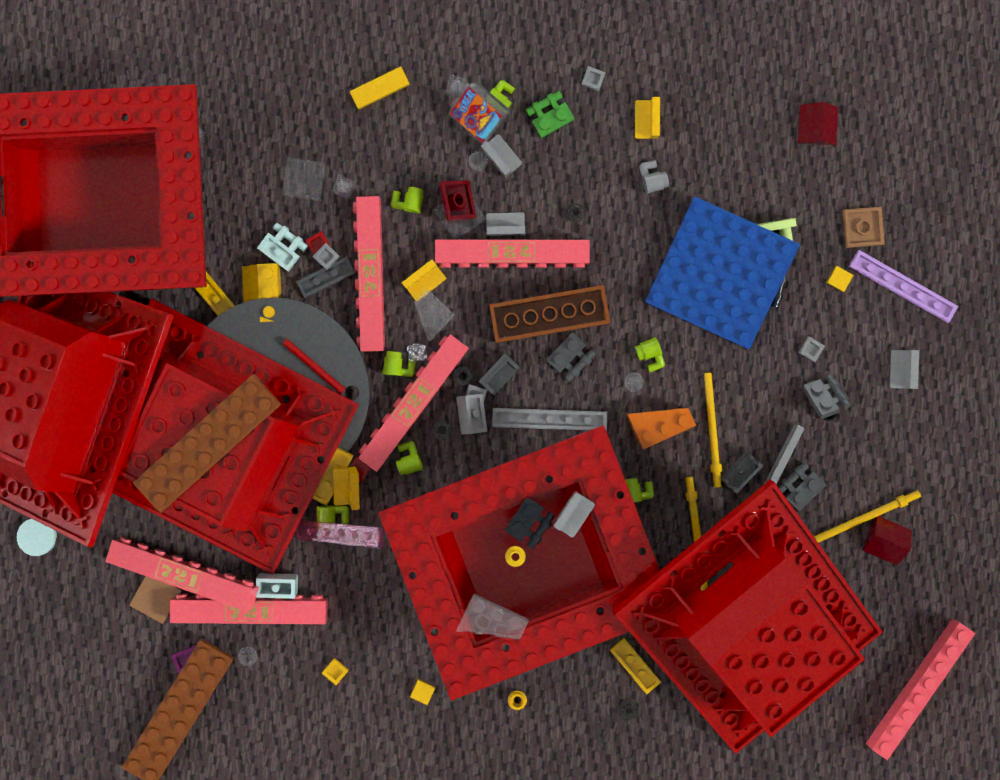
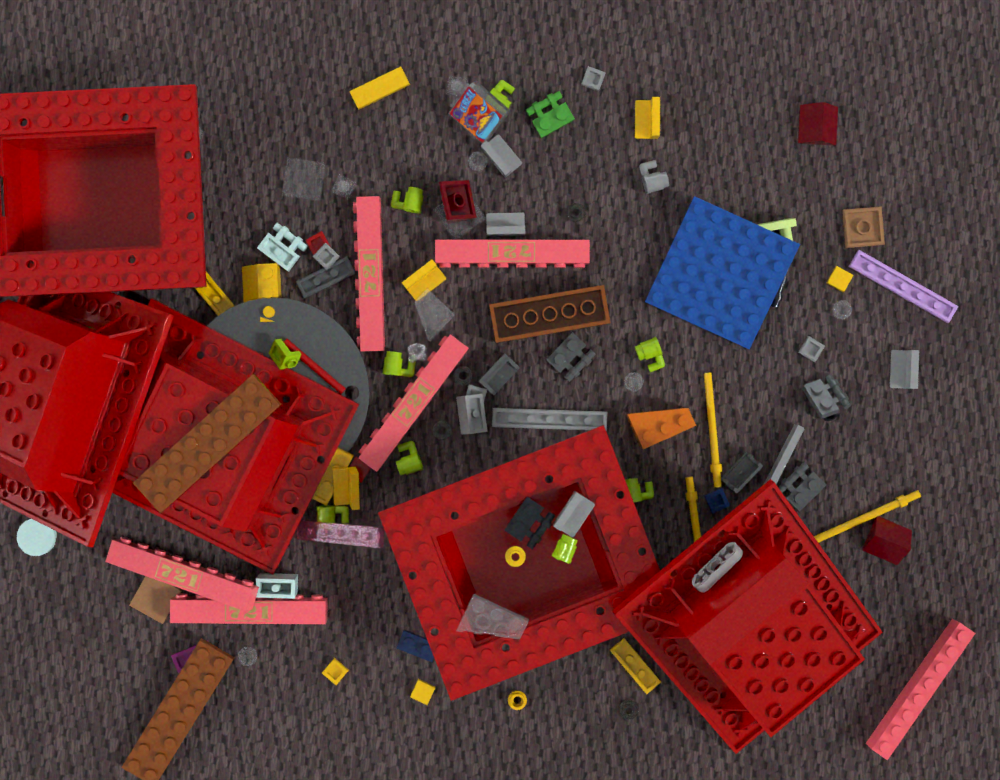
none -> lime bracket [269,339,302,369]
none -> dark blue plate [397,630,434,662]
none -> lime piece [552,534,578,564]
none -> light grey beam [692,542,743,592]
none -> dark blue plate [703,488,730,514]
none -> clear plate [832,300,852,319]

